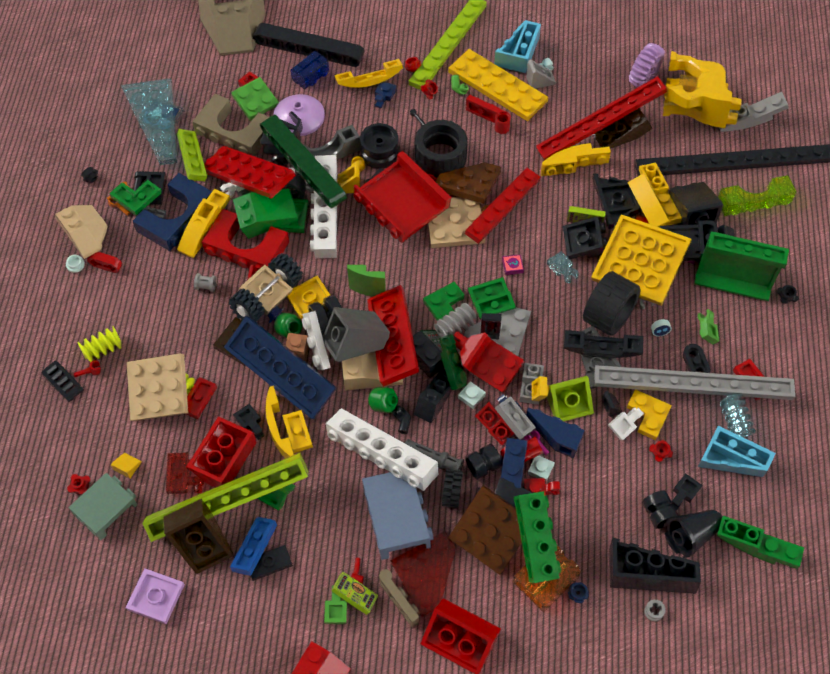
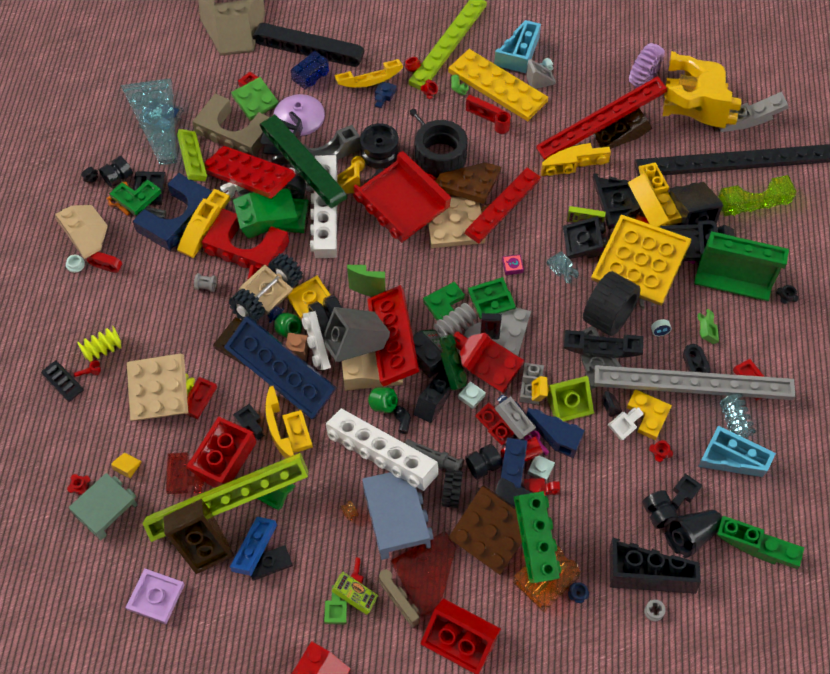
none -> black wheel [99,156,133,188]
none -> clear orange bush [340,500,359,521]

